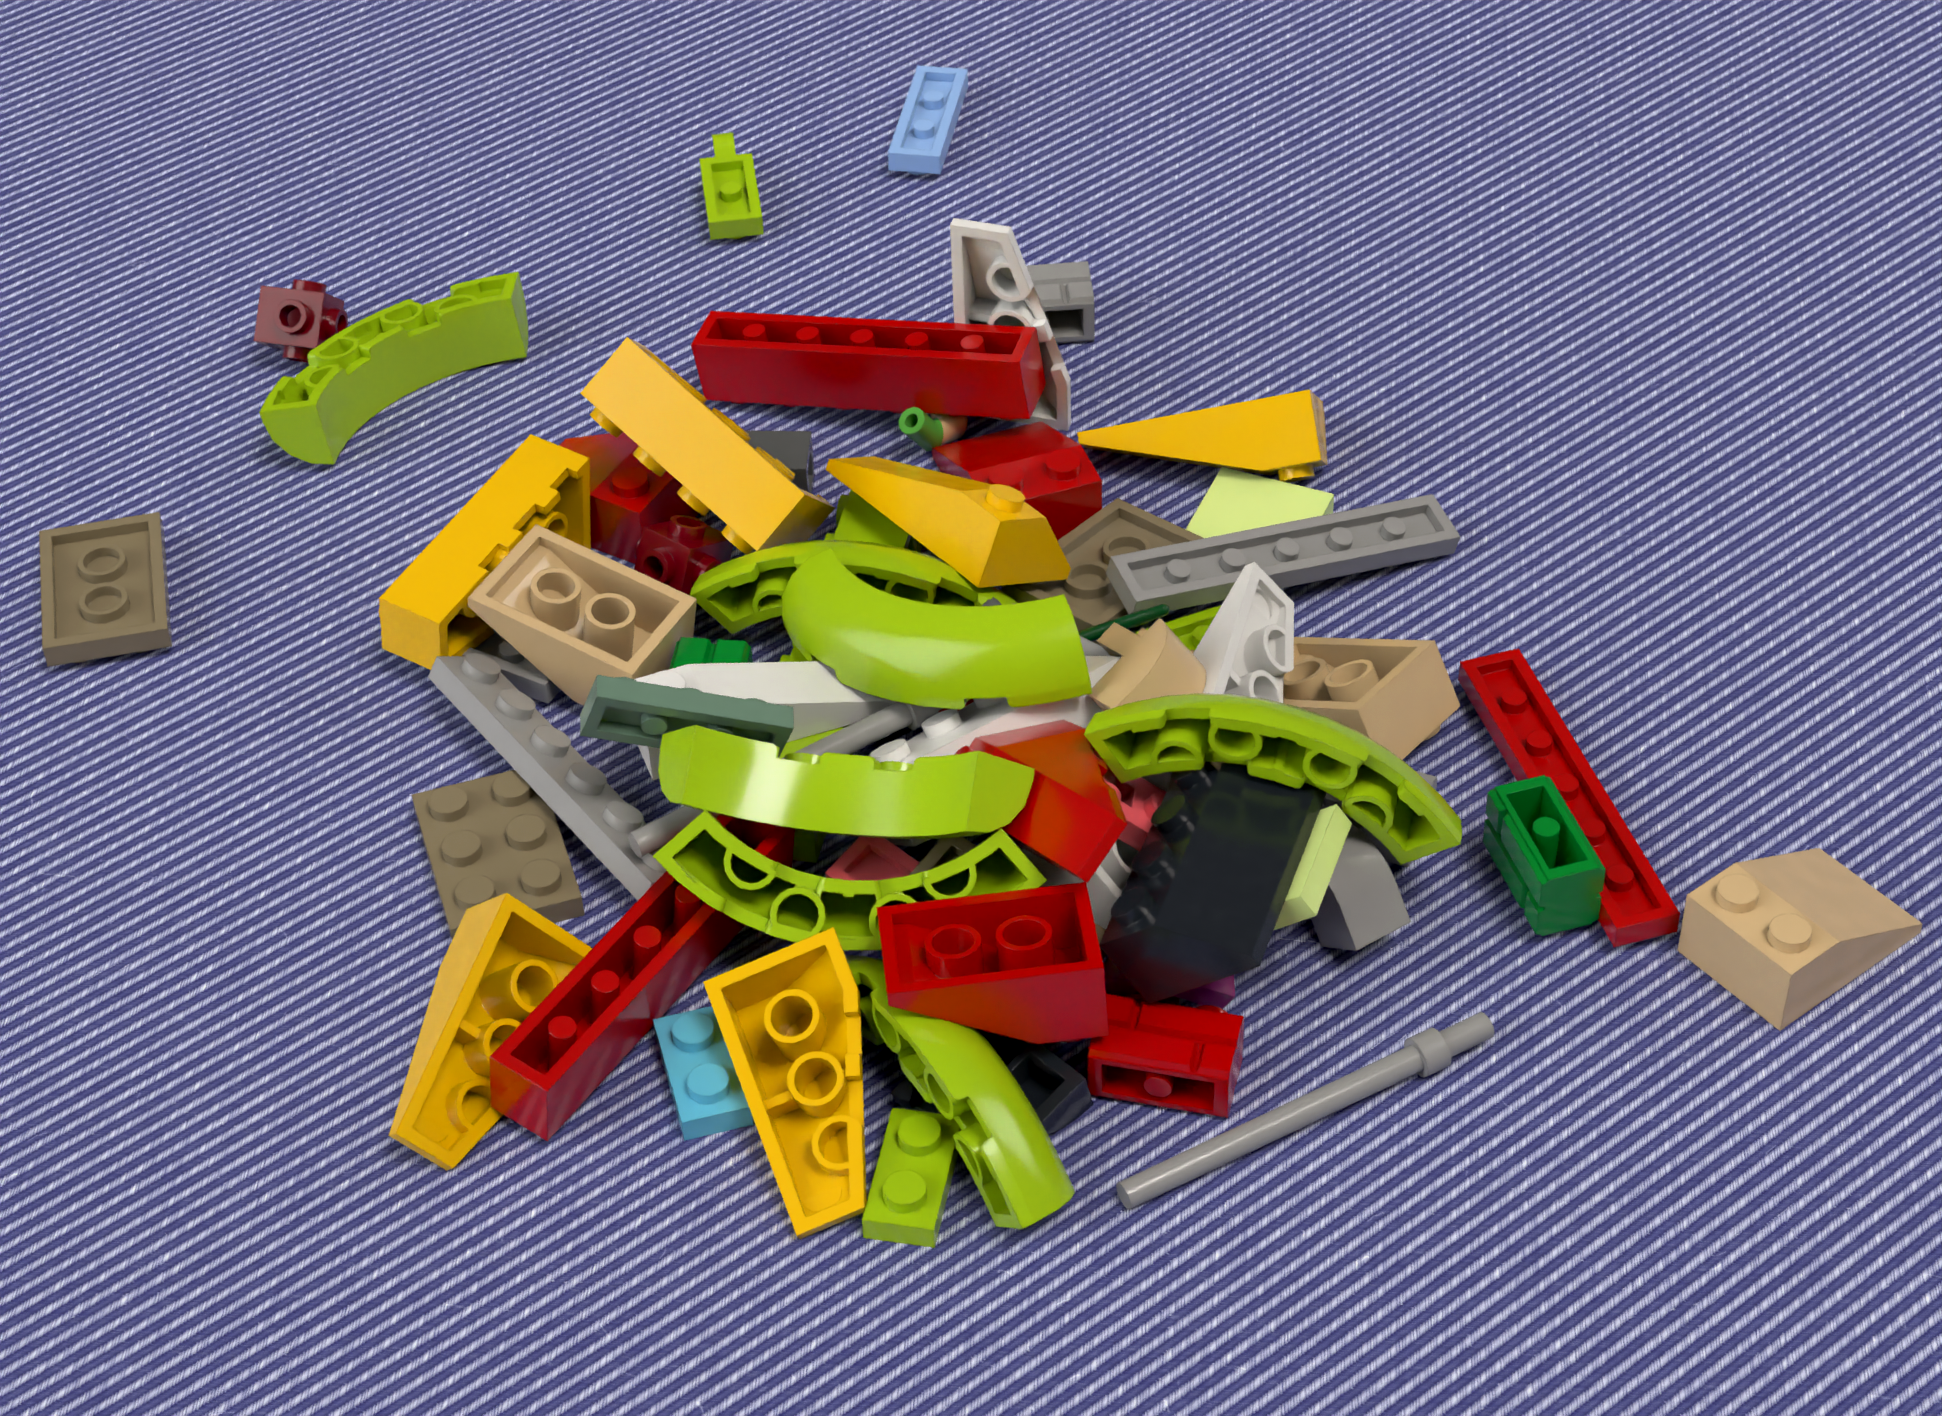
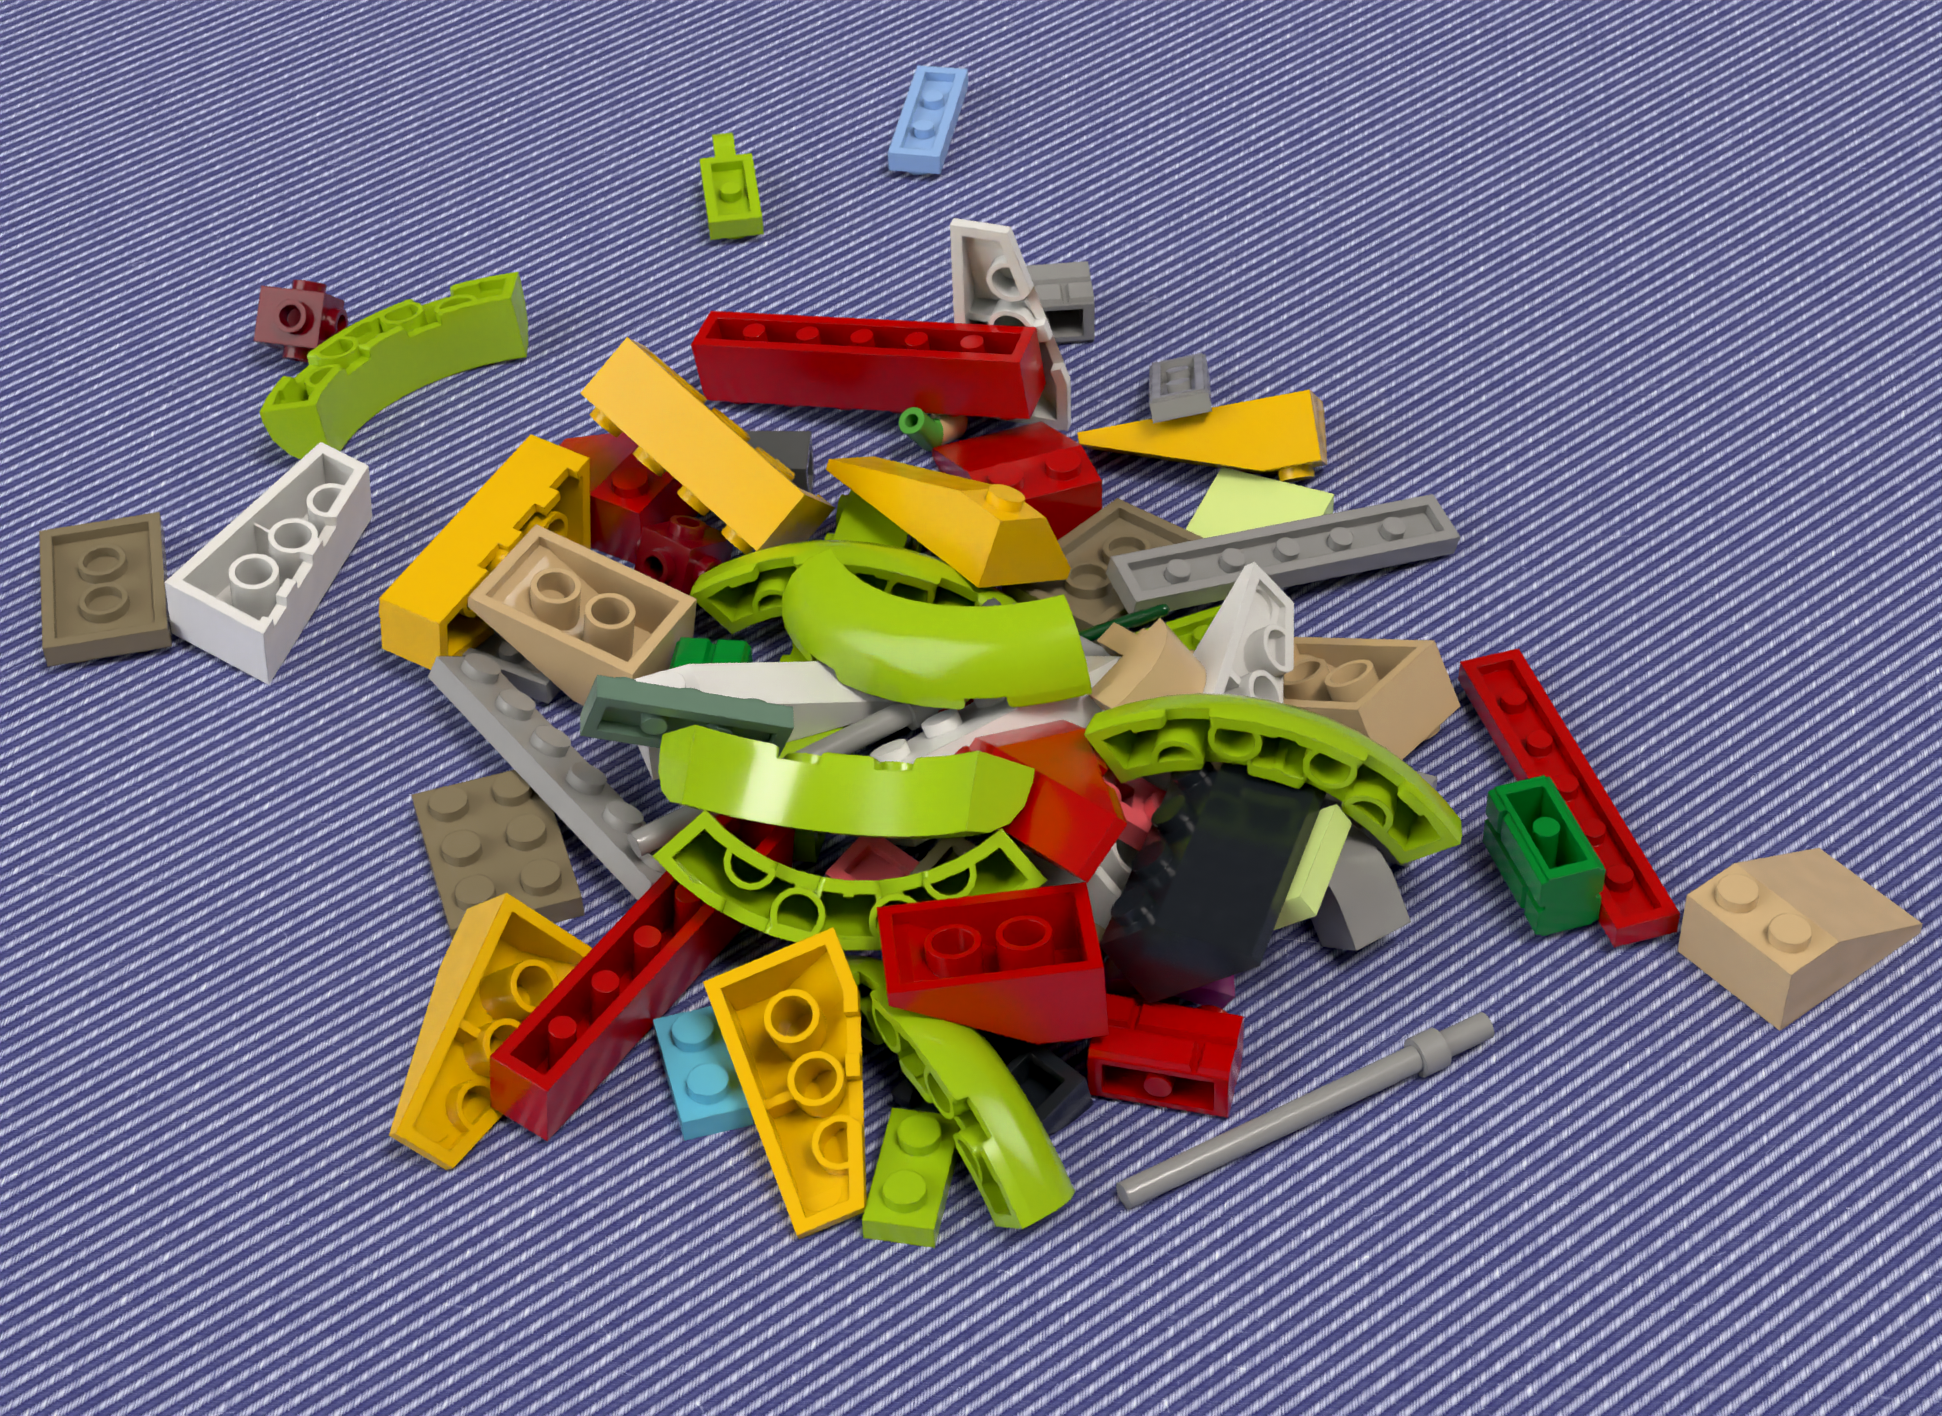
none -> white wedge [165,442,372,685]
none -> light grey tile [1149,353,1212,423]

